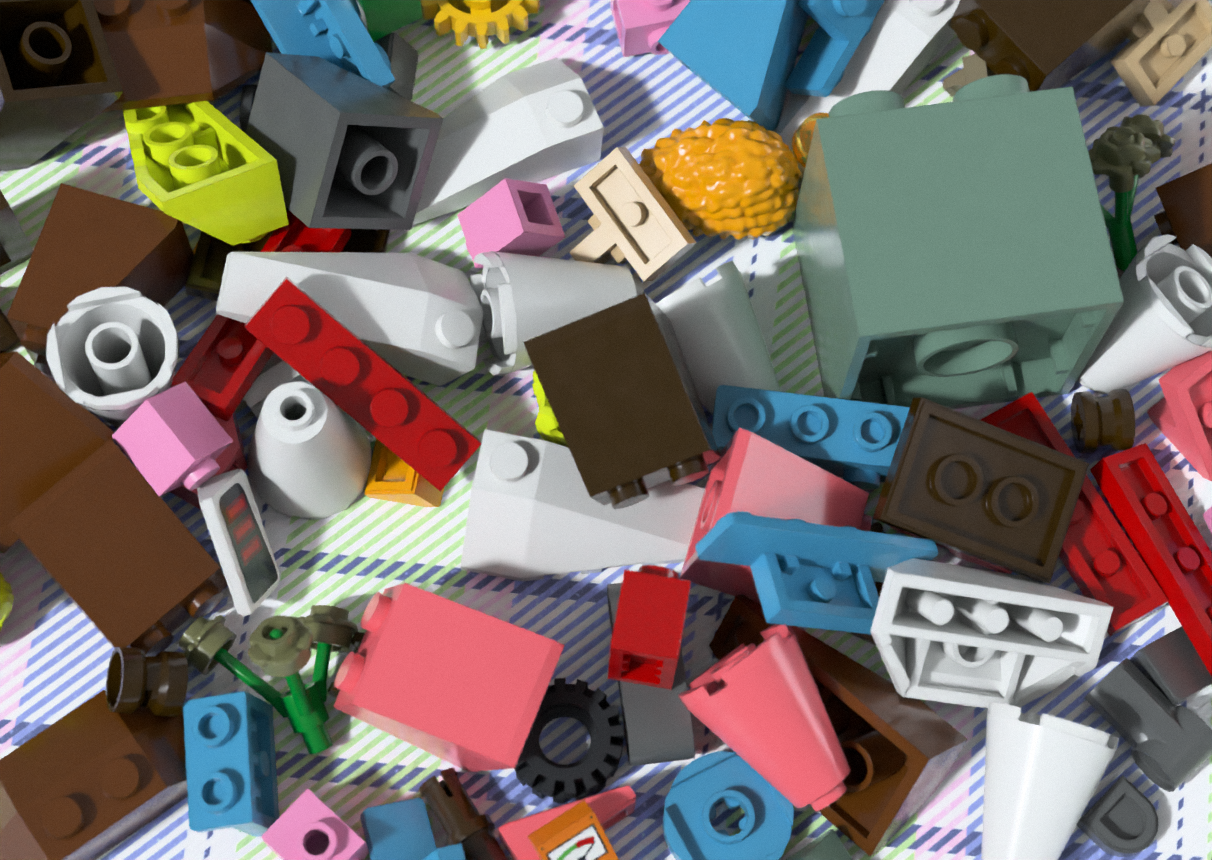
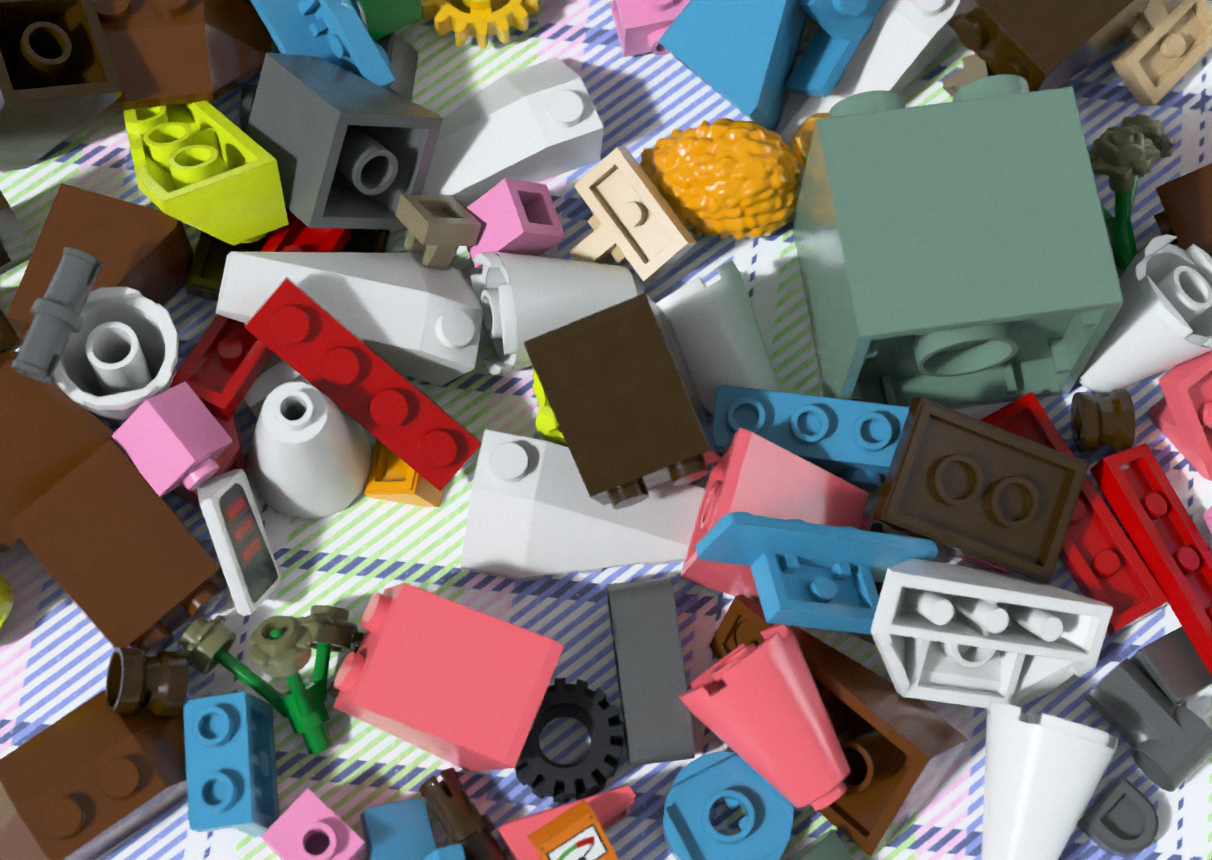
red brick [607,565,691,690] -> none
none -> dark grey pin [10,247,104,384]
none -> dark tan tile [395,194,482,267]

